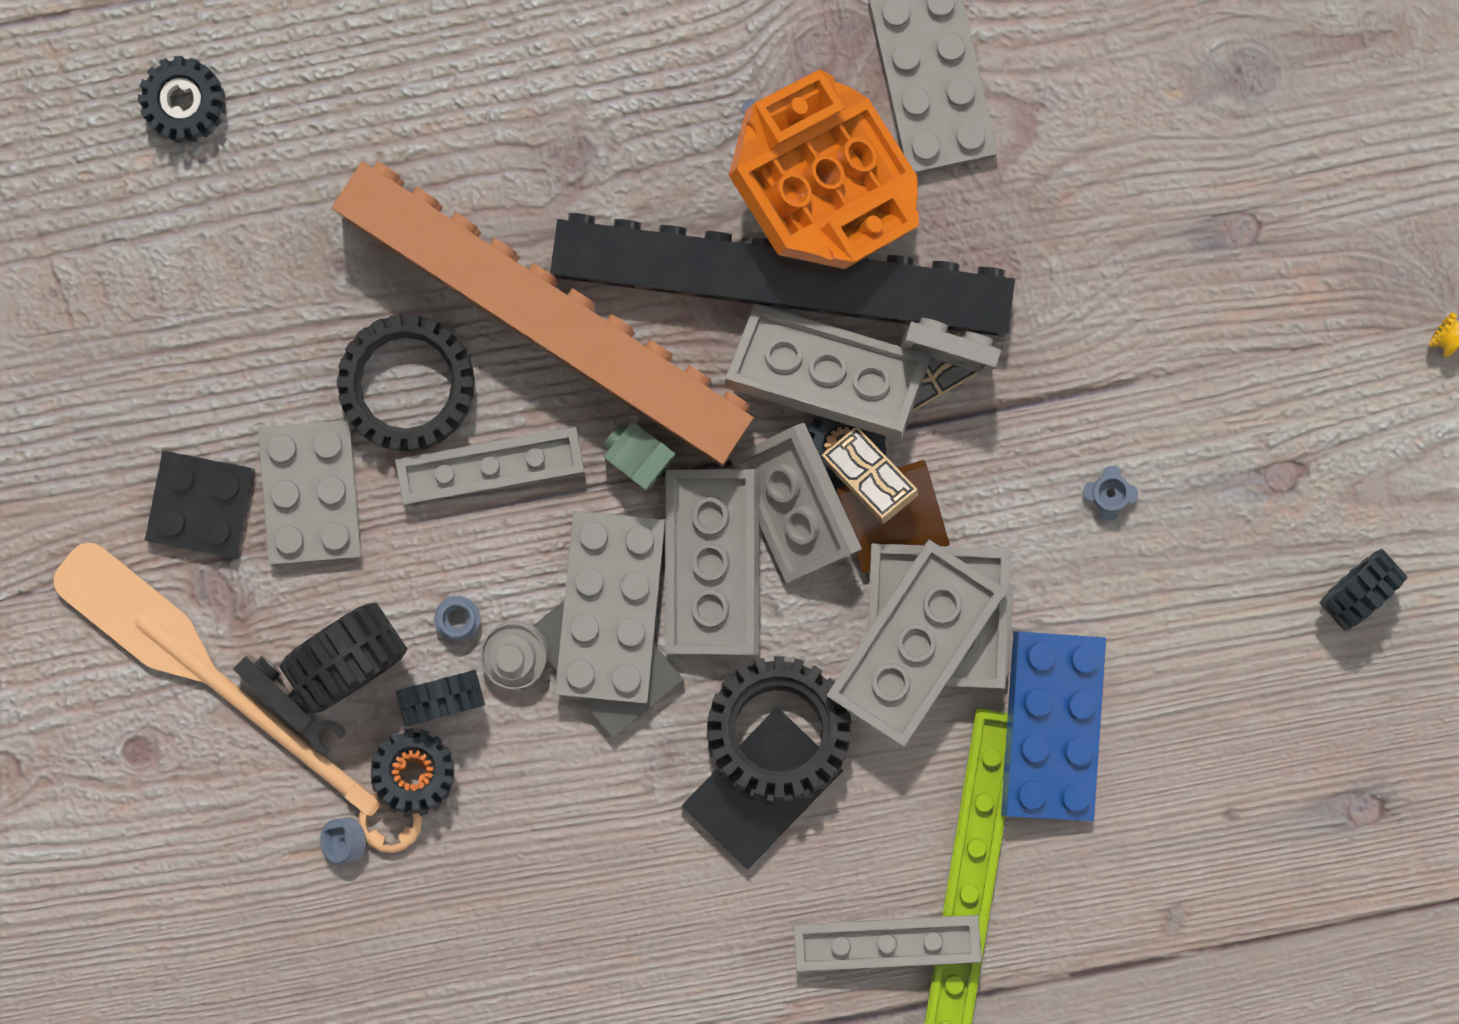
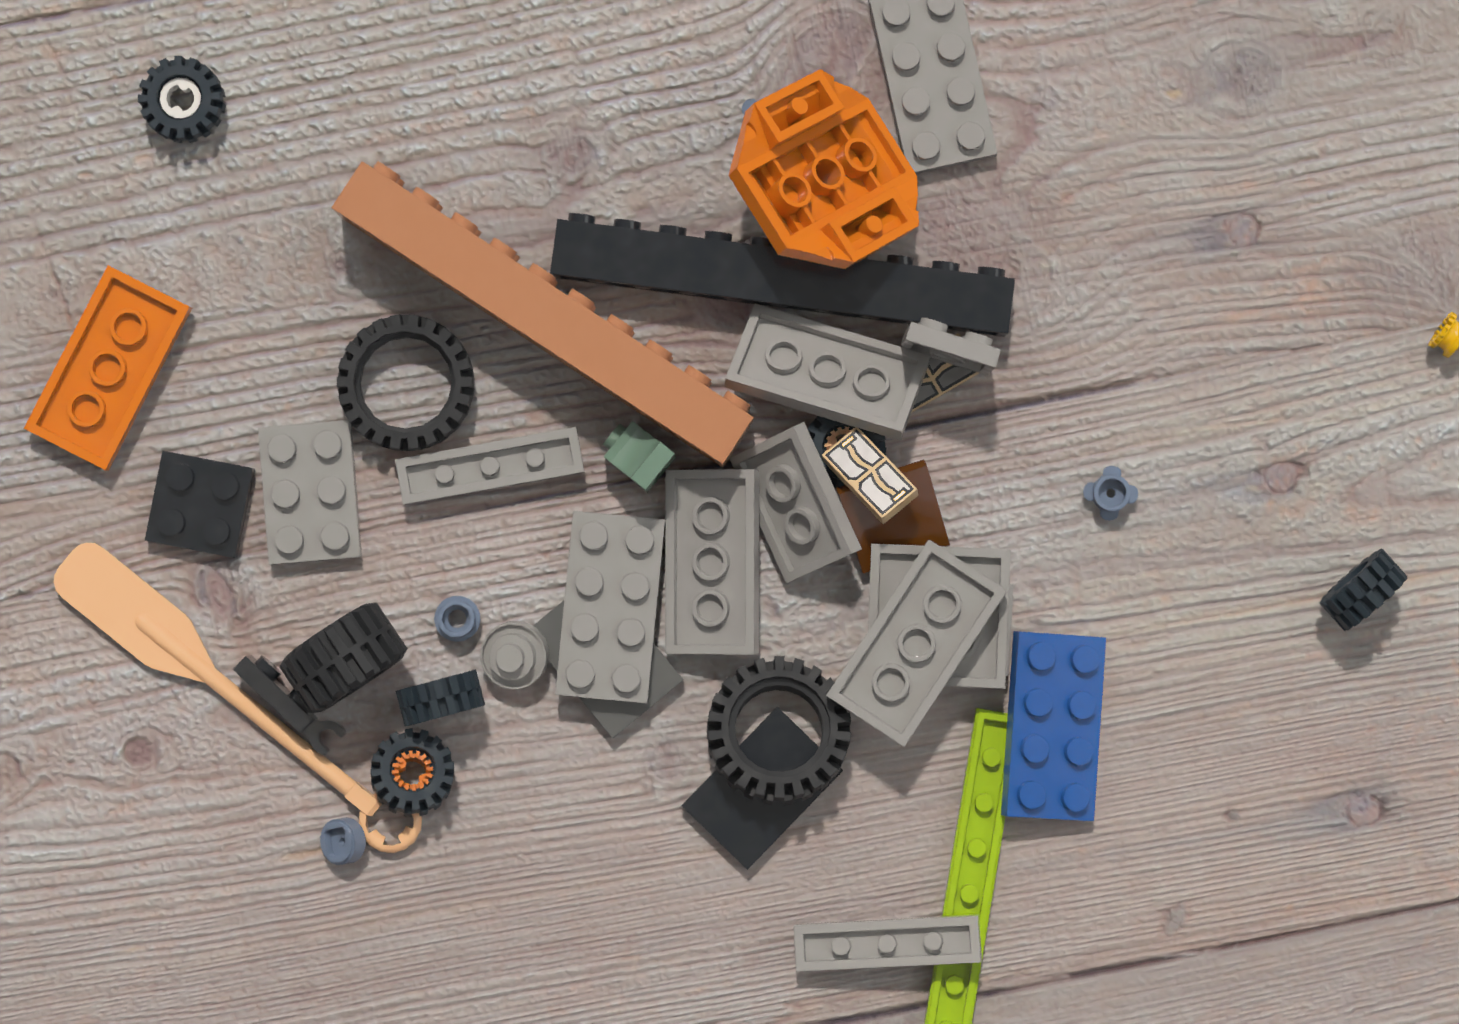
none -> orange plate [23,265,192,471]

